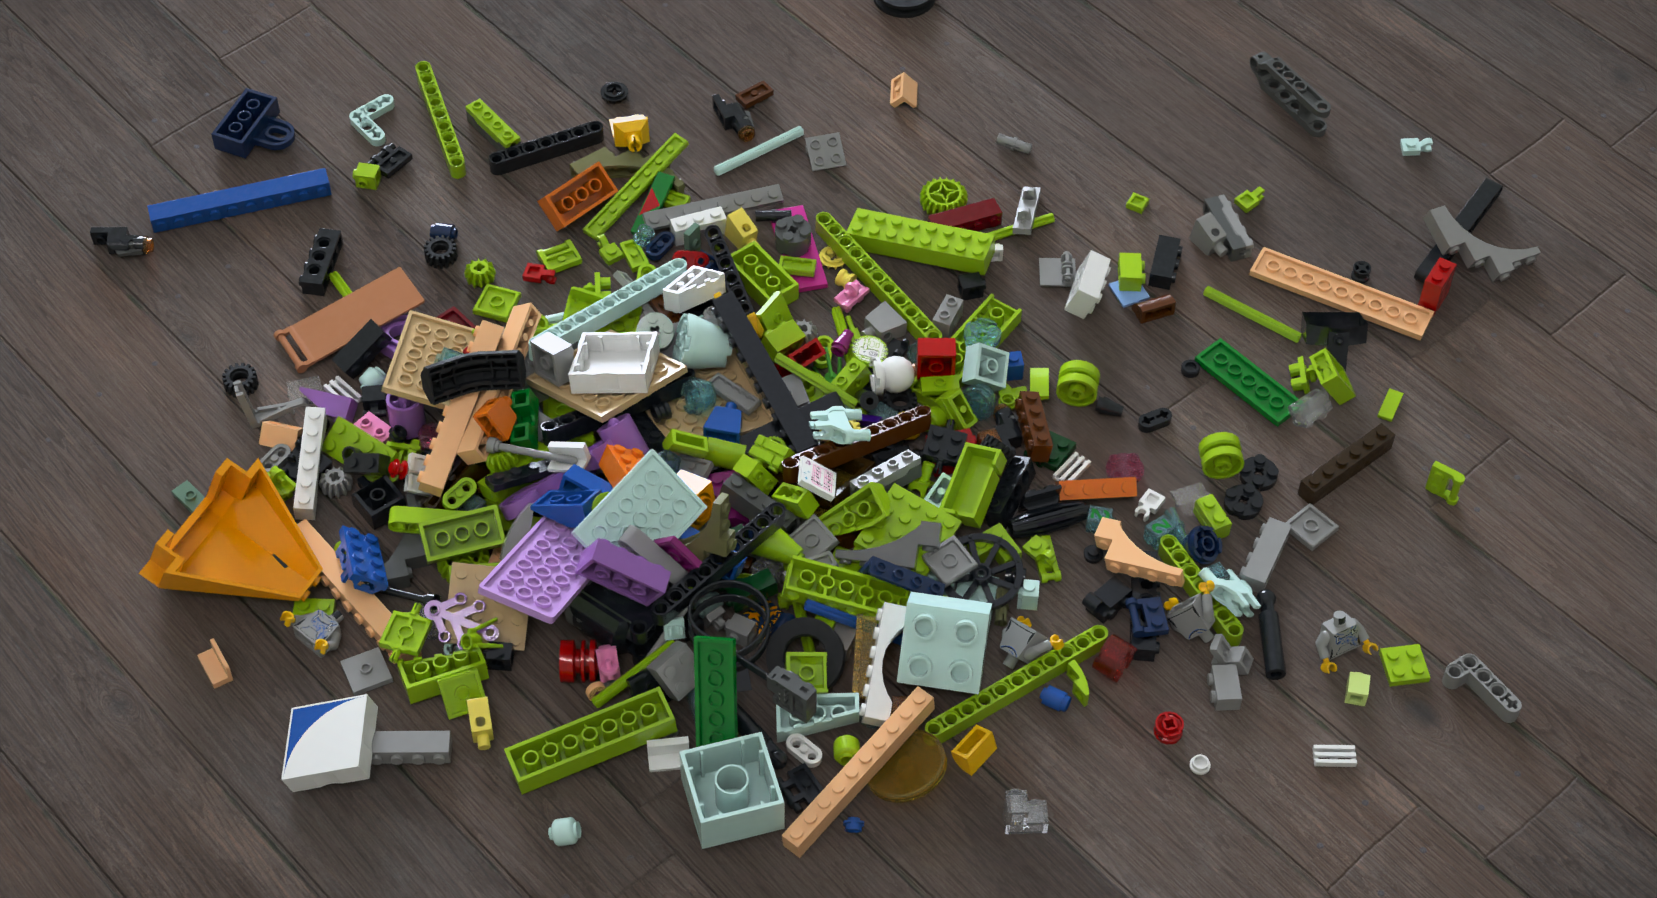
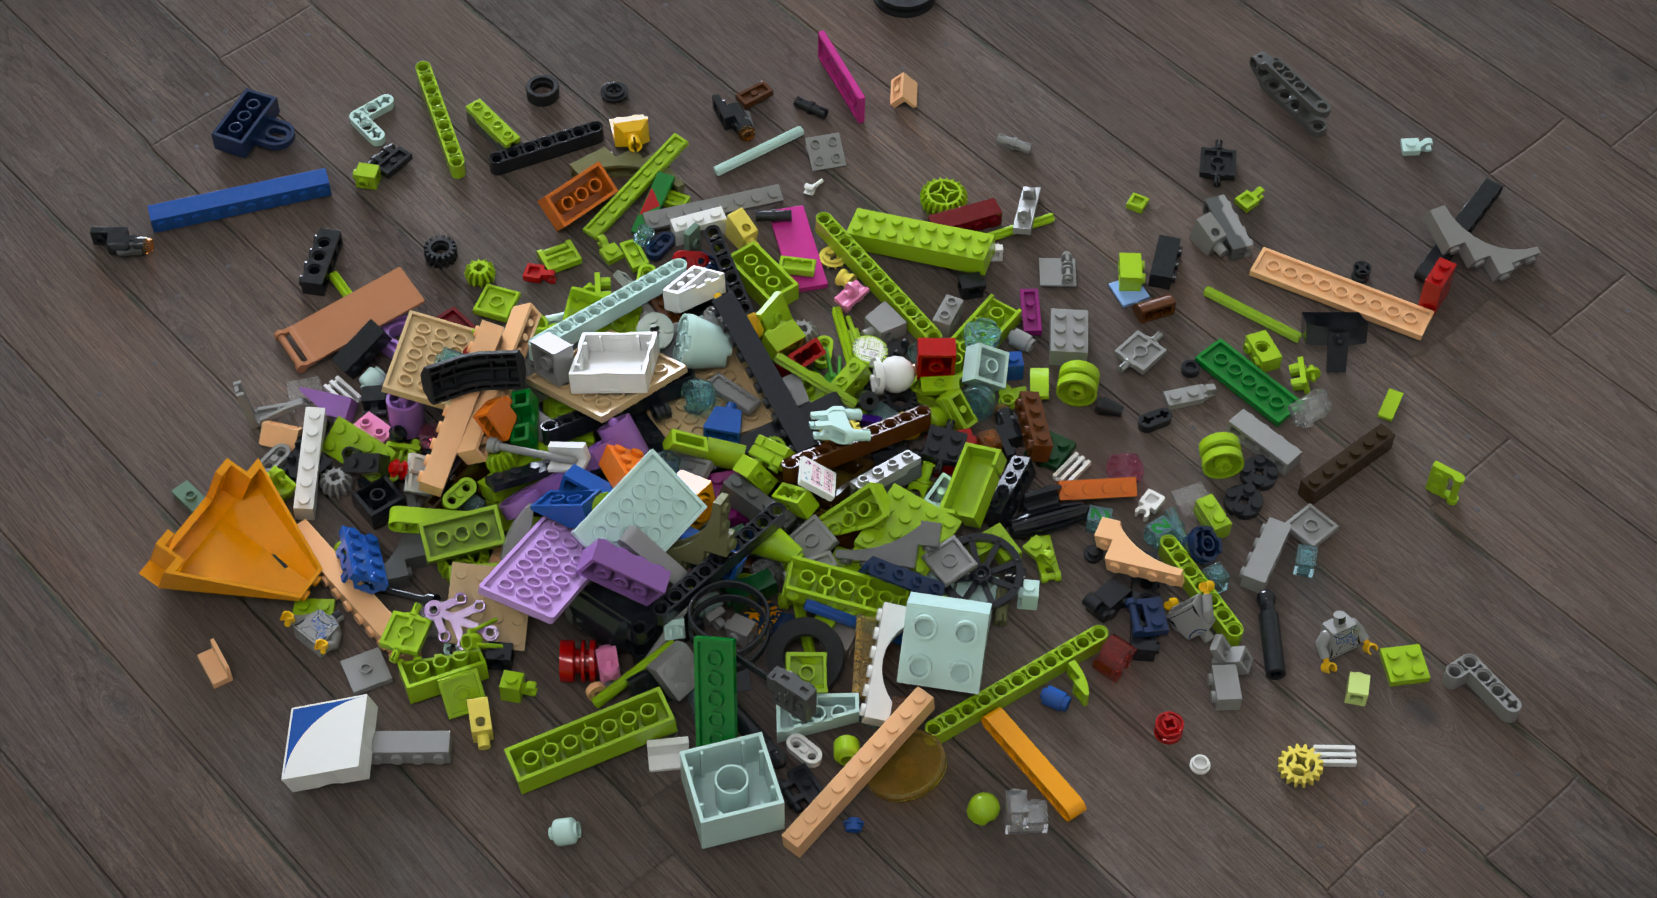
black tyre [222,363,259,398] -> none
dark blue brick [430,223,458,240] -> none
magenta tile [653,536,703,570] -> none
dark grey brick [775,215,811,257] -> none
magenta cone [831,329,854,357] -> none
yellow brick [951,724,997,776] -> none
black tyre [980,434,1016,466] -> none
light grey torso [1000,616,1064,669] -> none
white brick [1064,250,1111,319] -> none
light aqua connector [1198,567,1261,617] -> none
lime window [1309,348,1356,405] -> none
none -> lime brick [499,670,538,703]
none -> black tyre [526,75,559,107]
none -> black pin [793,96,829,119]
none -> white hand [803,178,824,196]
none -> dark pink tile [818,30,865,124]
none -> lime hair [966,792,1001,826]
none -> light orange beam [981,707,1087,822]
none -> light grey brick [1007,328,1036,353]
none -> magenta plate [1019,289,1042,335]
none -> light grey brick [1049,308,1088,366]
none -> light grey plate [1114,330,1167,375]
none -> light grey hinge [1162,384,1217,410]
none -> black plate [1199,139,1236,187]
none -> light grey brick [1226,409,1302,476]
none -> lime brick [1243,330,1283,373]
none -> light yellow gear [1278,744,1324,788]
none -> clear light blue brick [1293,544,1318,578]

